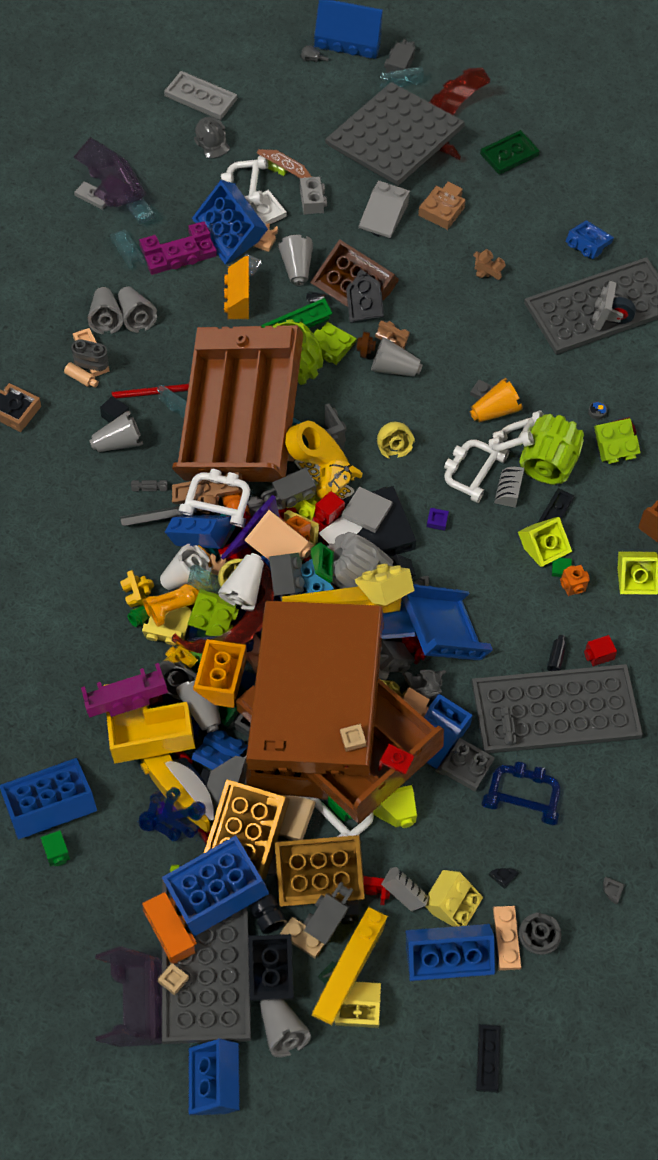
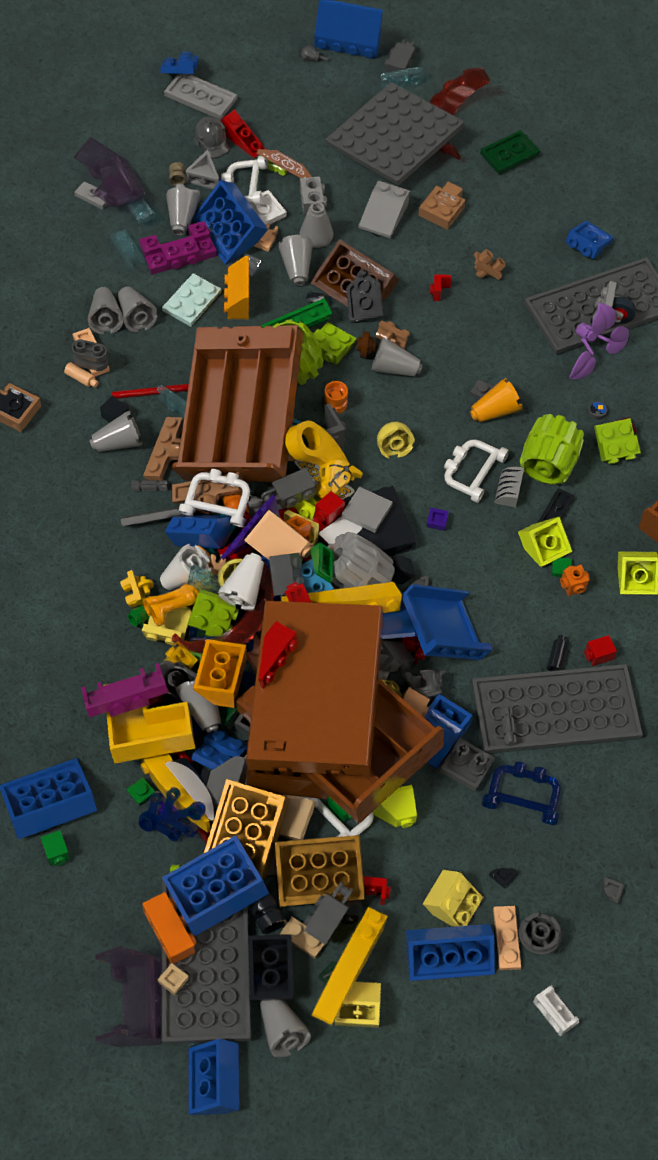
tan plate [340,724,366,751] -> none
light yellow slope [355,564,415,605] -> none
red bracket [378,744,414,775] -> none
light grey brick [381,867,428,911] -> none
black tile [476,1024,501,1093] -> none
white bar [489,411,544,451] -> none
none -> green plate [126,777,155,806]
none -> medium nougat plate [143,417,184,481]
none -> blue plate [161,52,198,74]
none -> light aqua plate [162,274,221,327]
none -> light grey cone [166,184,200,235]
none -> dark tan wheel [169,162,186,186]
none -> light grey slope [186,150,219,189]
none -> red slope [221,110,266,158]
none -> red slope [258,621,298,689]
none -> red bracket [284,582,312,603]
none -> light grey cone [299,202,334,248]
none -> orange wheel [324,381,348,414]
none -> red bracket [430,274,452,301]
none -> white hinge [533,985,579,1037]
none -> medium lavender plant [569,303,629,380]

